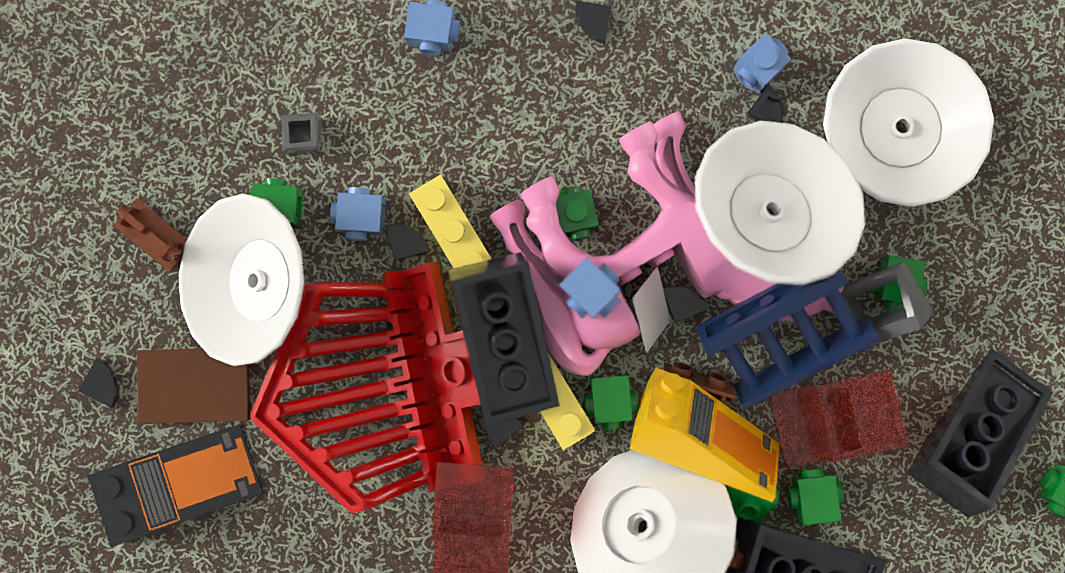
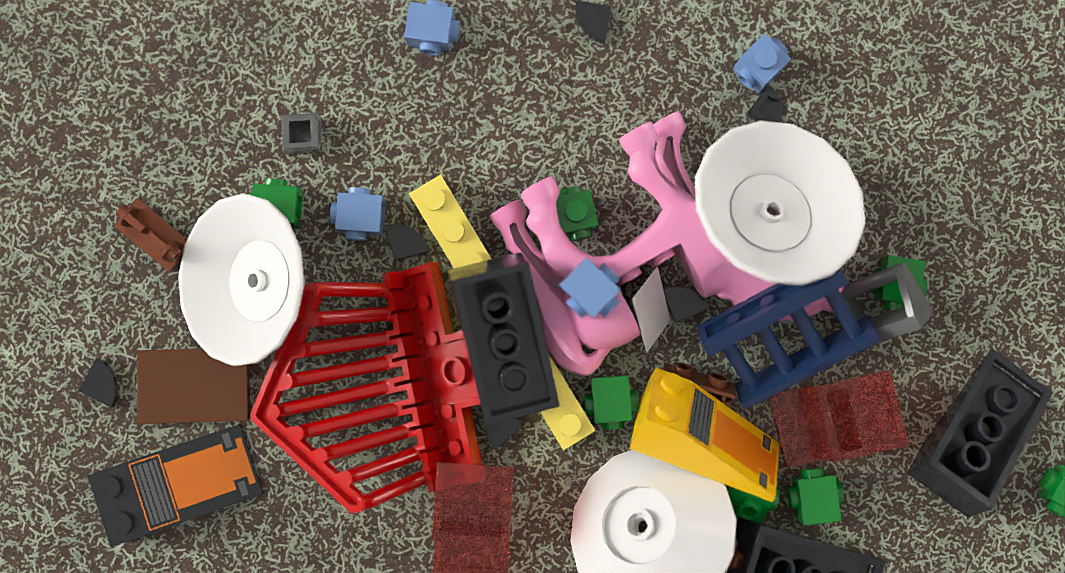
white dish [823,38,994,207] -> none

